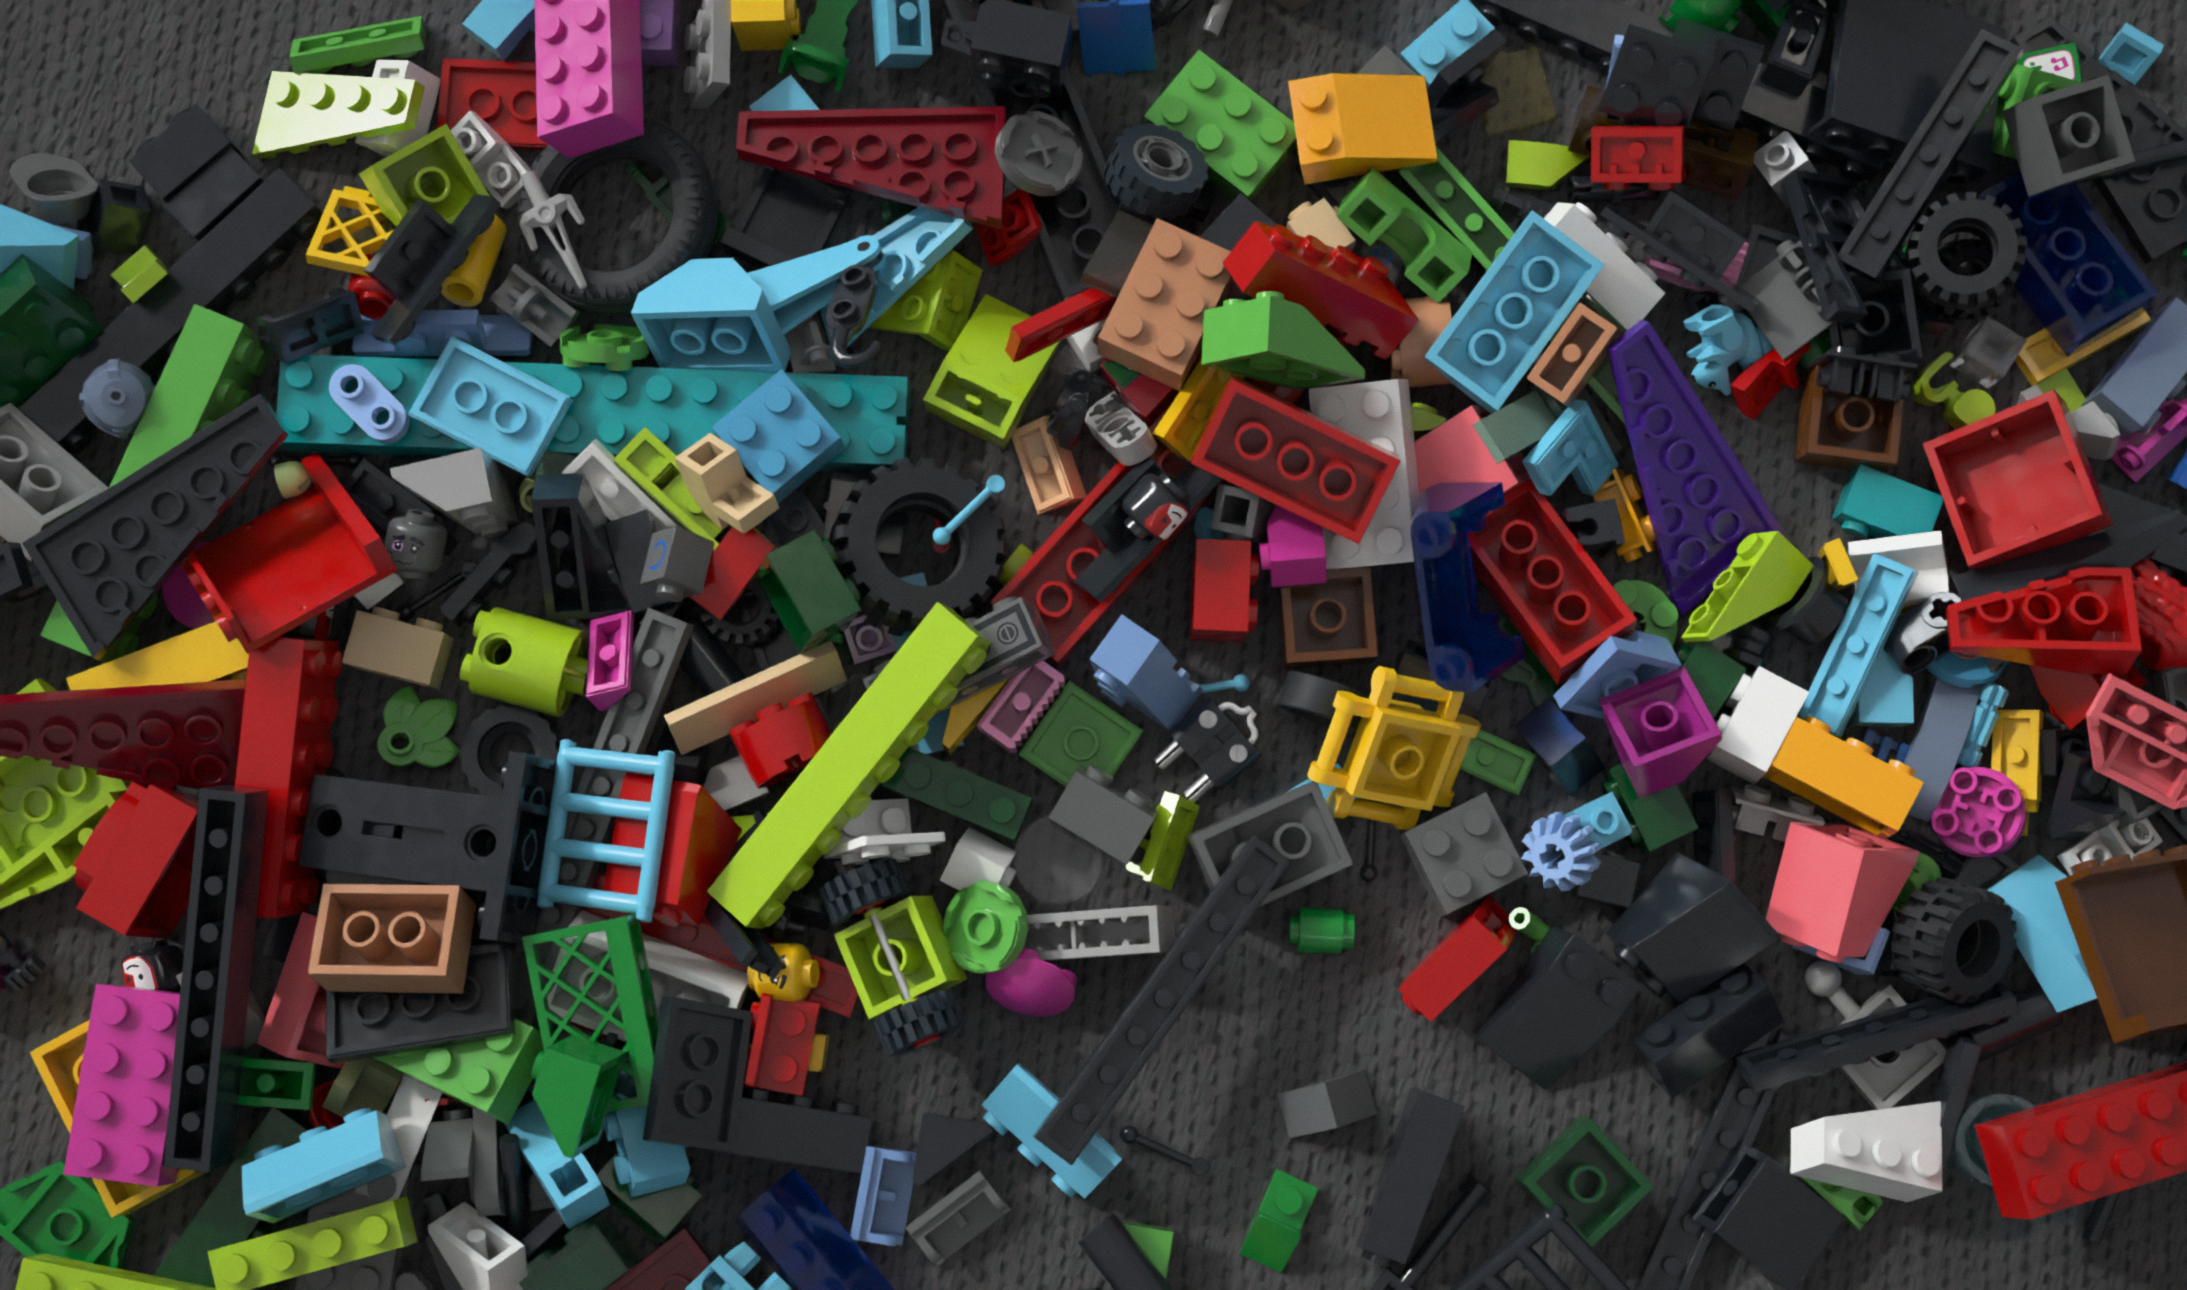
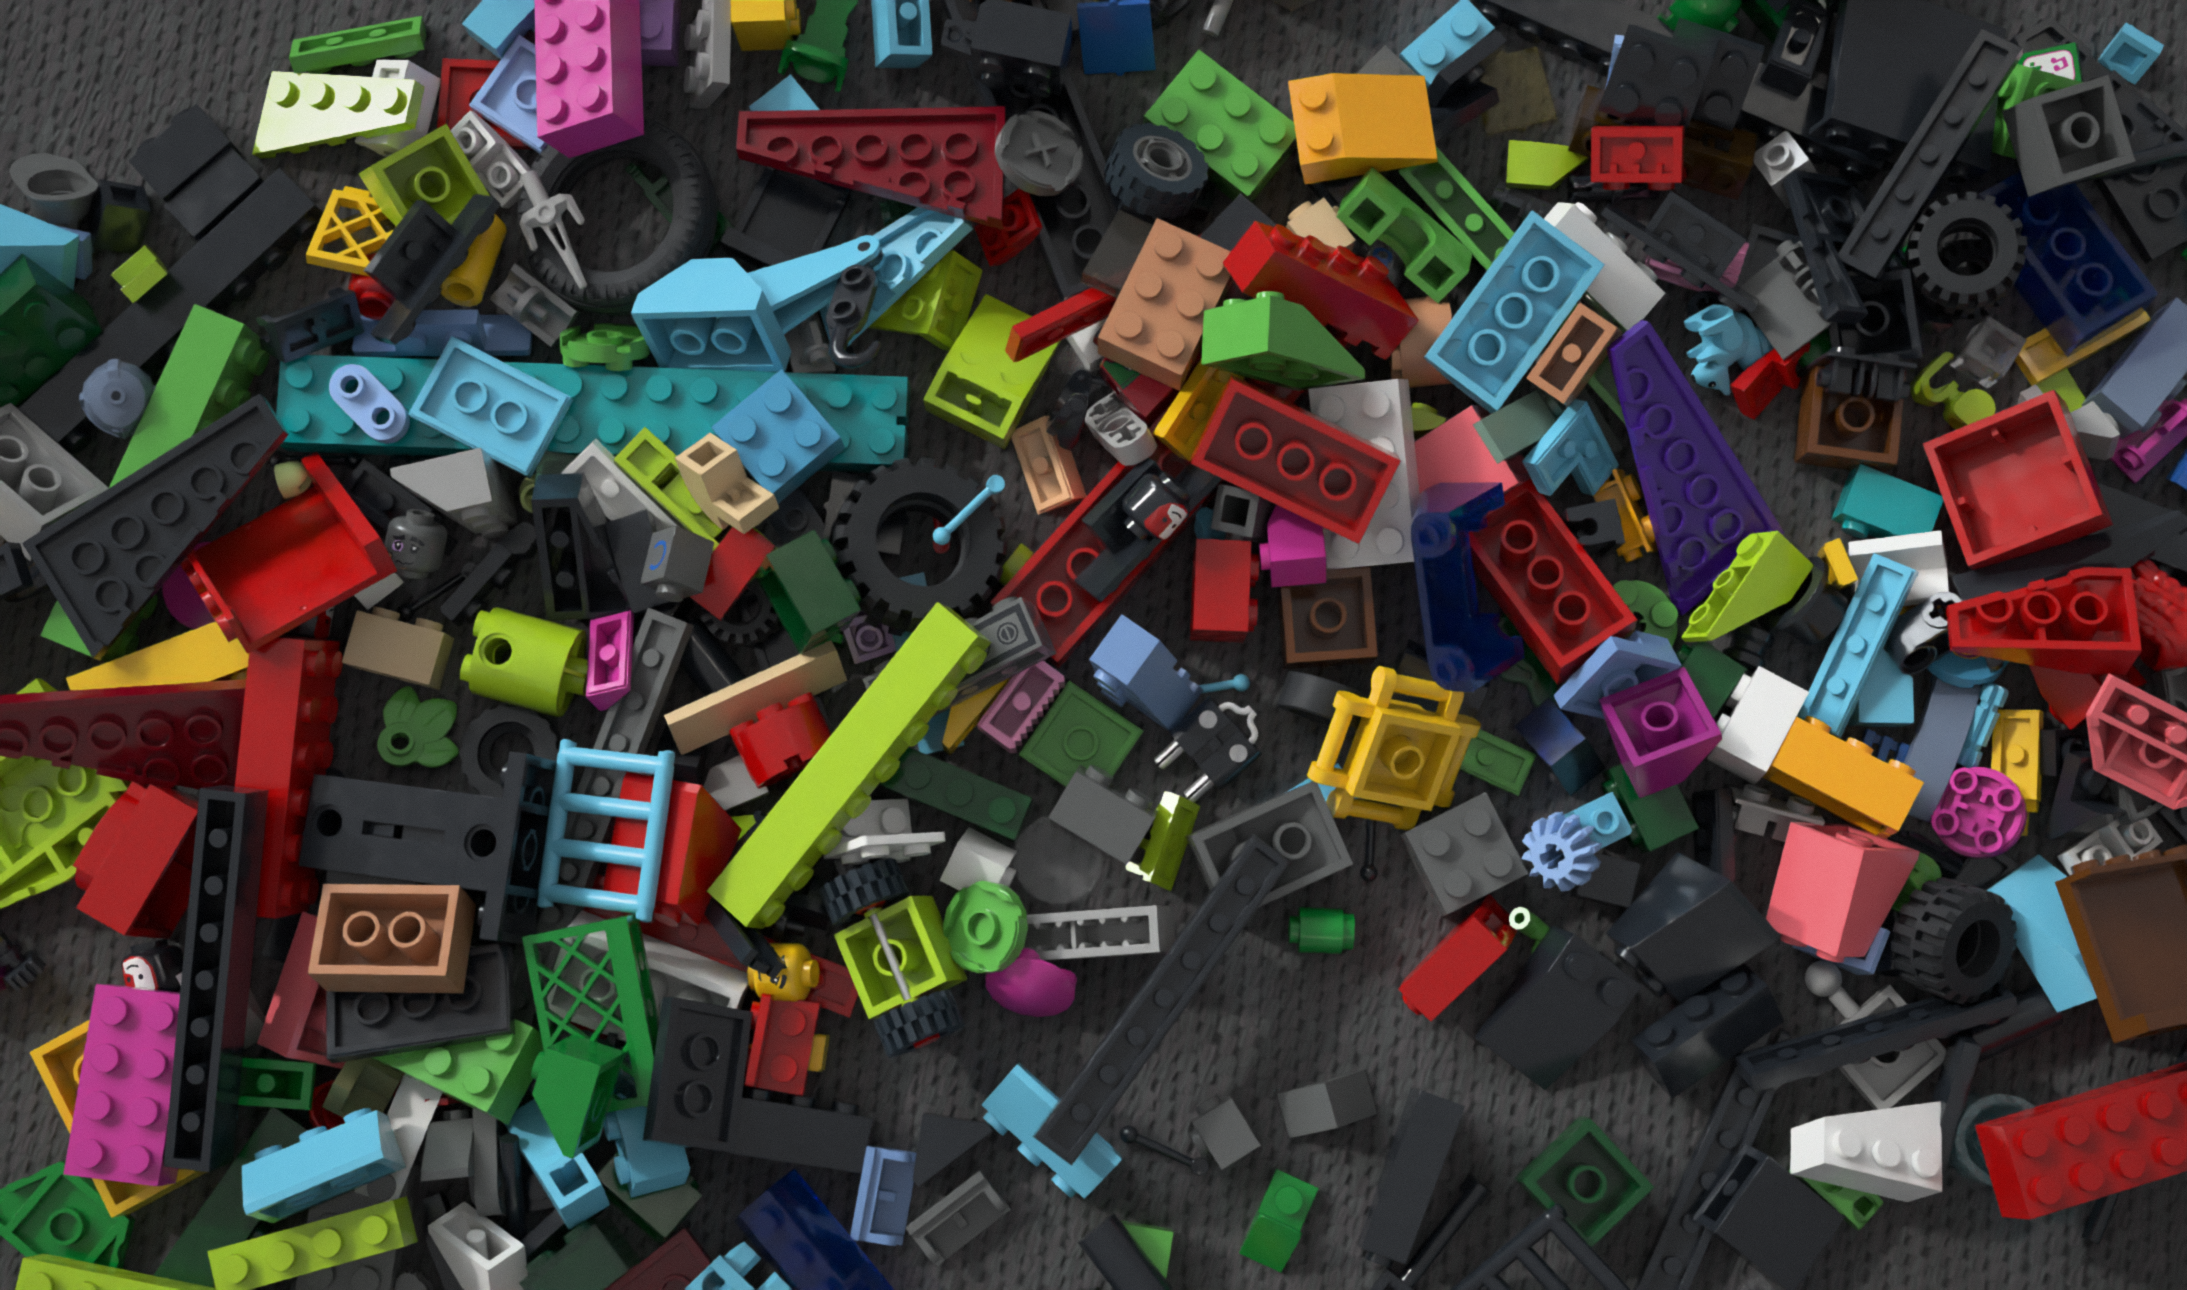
none -> light blue tile [469,35,548,154]
none -> dark grey brick [1188,1093,1261,1170]

